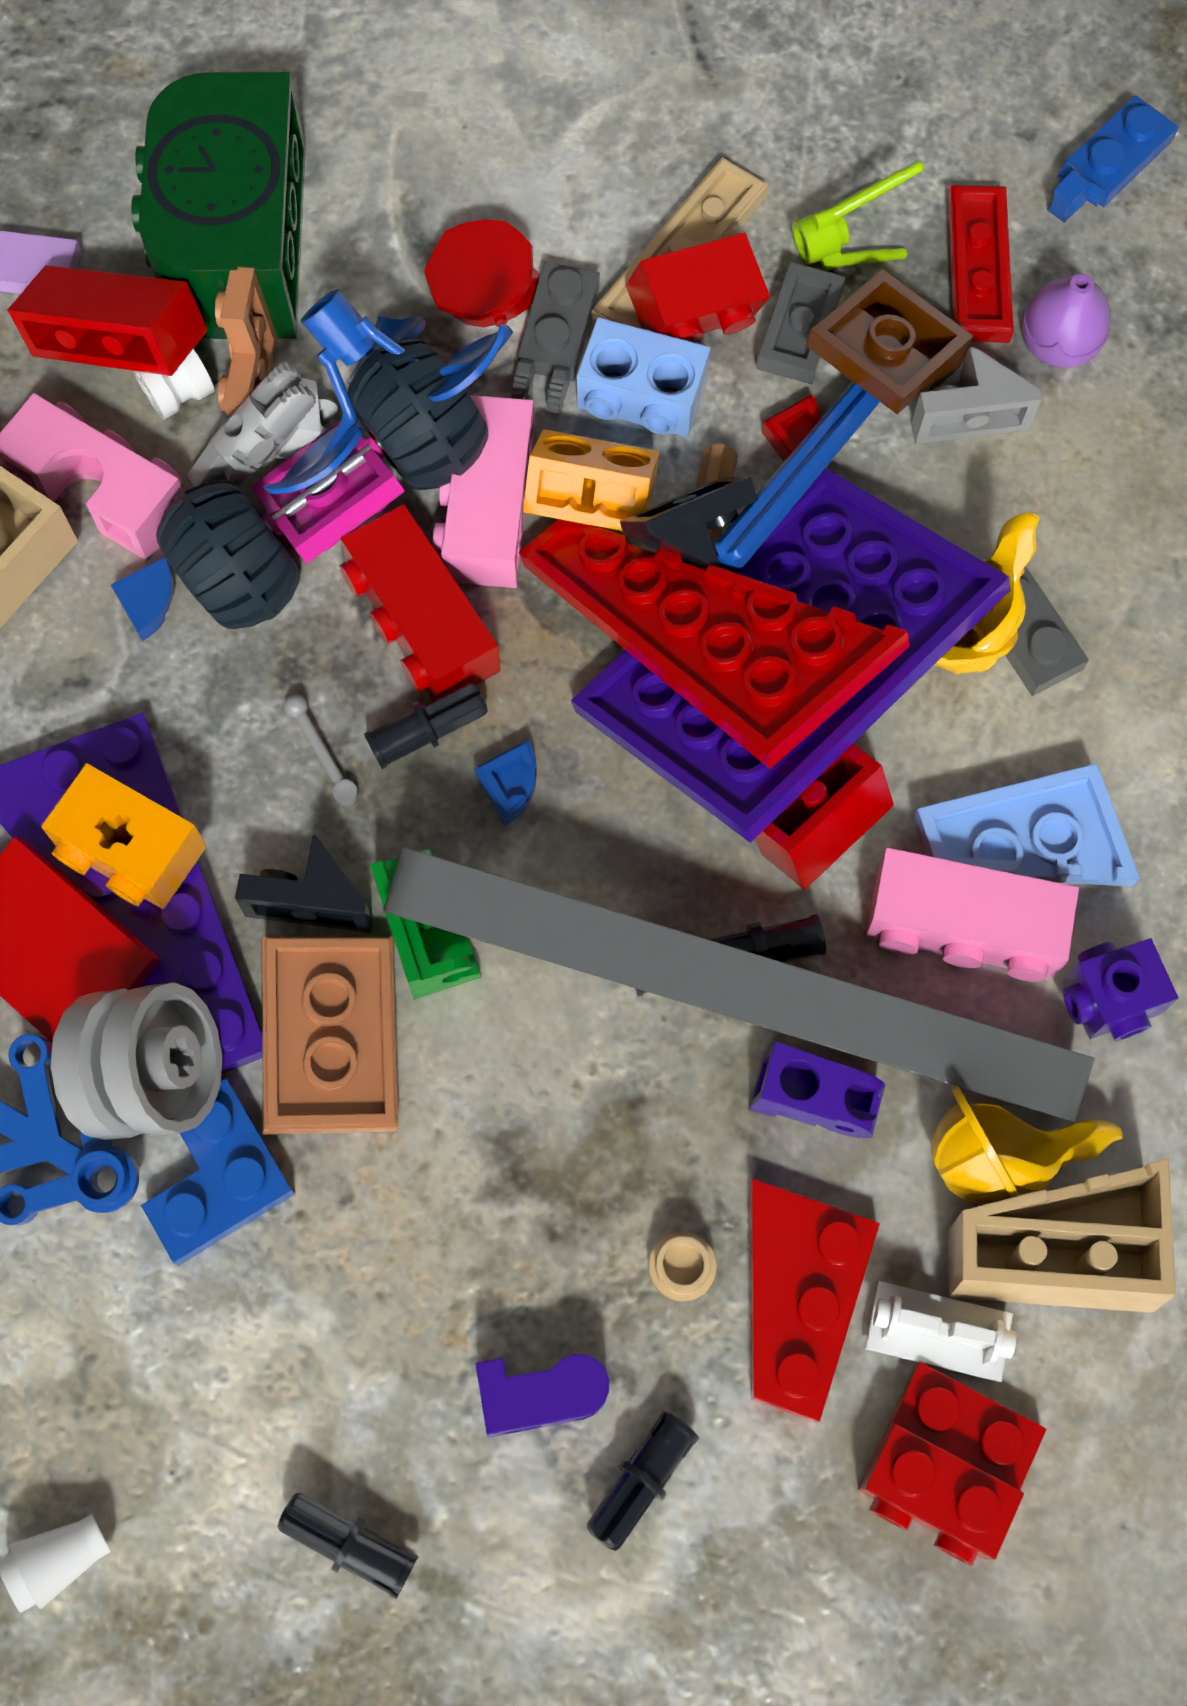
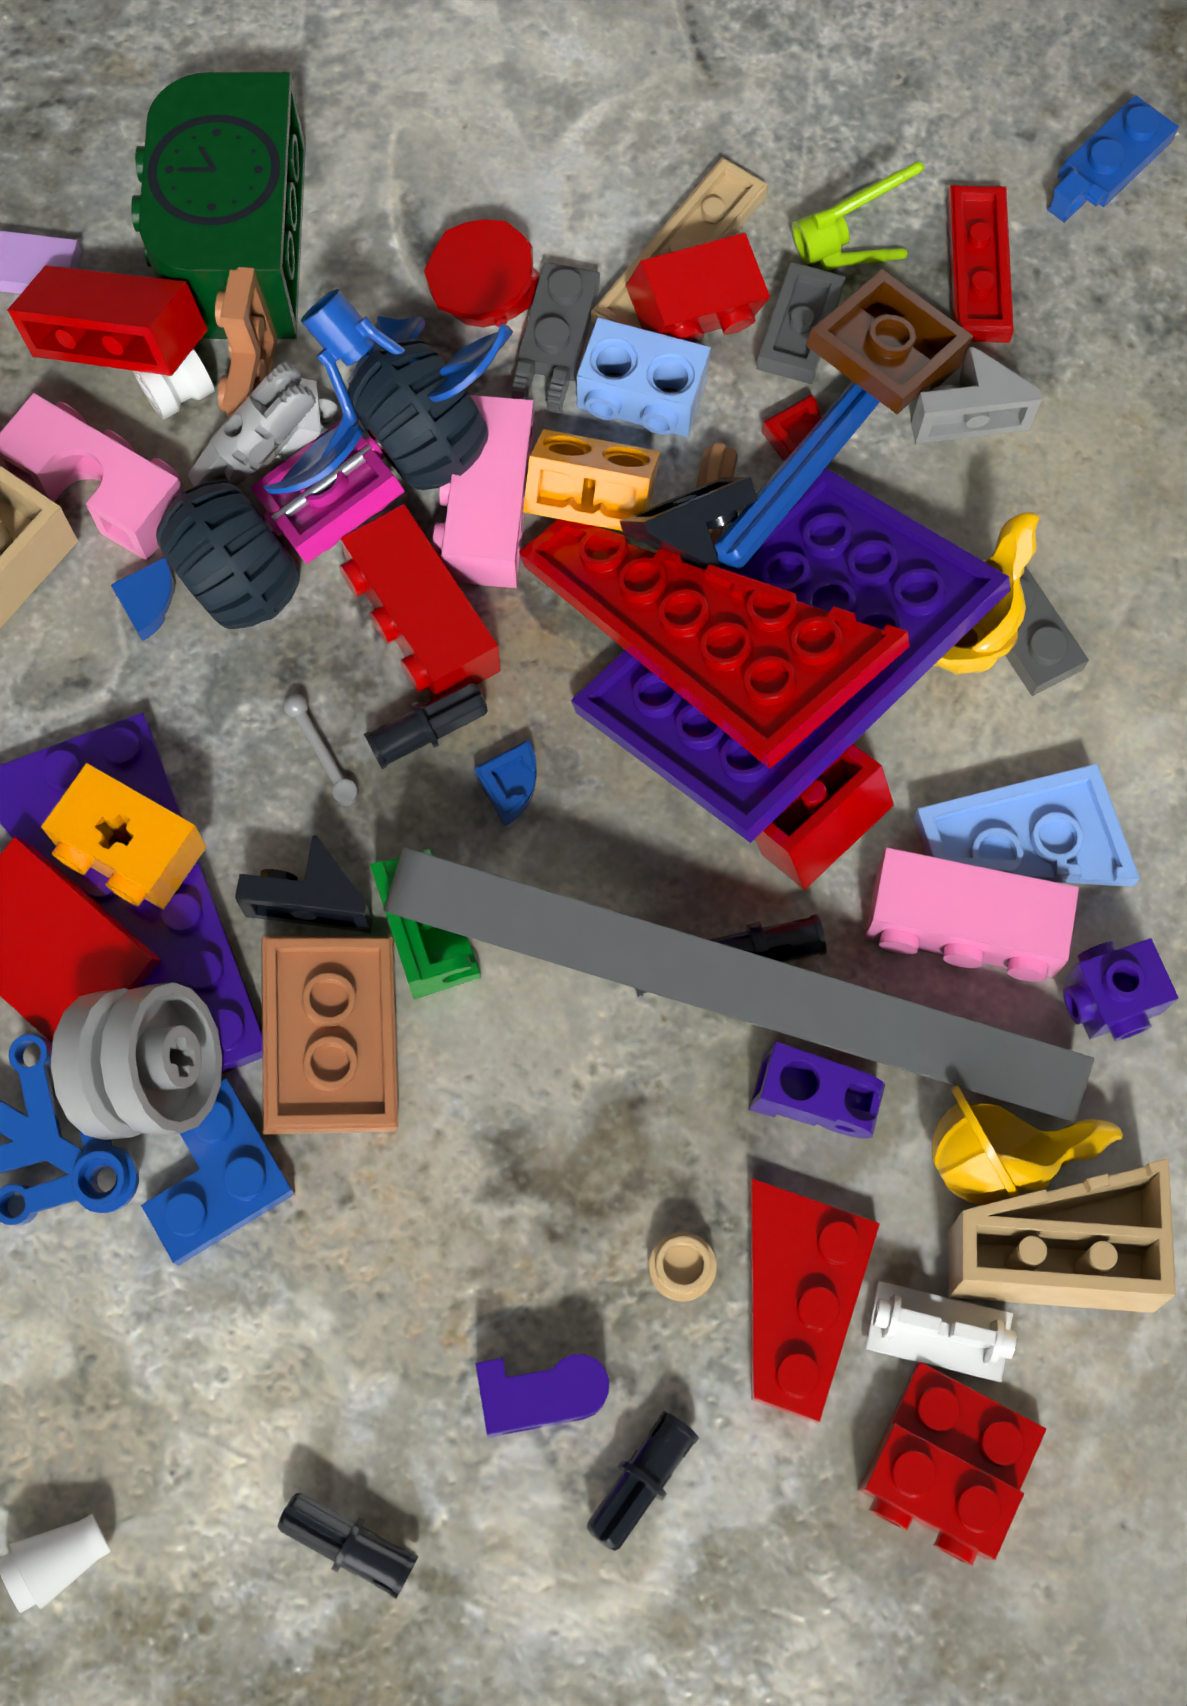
medium lavender helmet [1021,274,1111,368] -> none

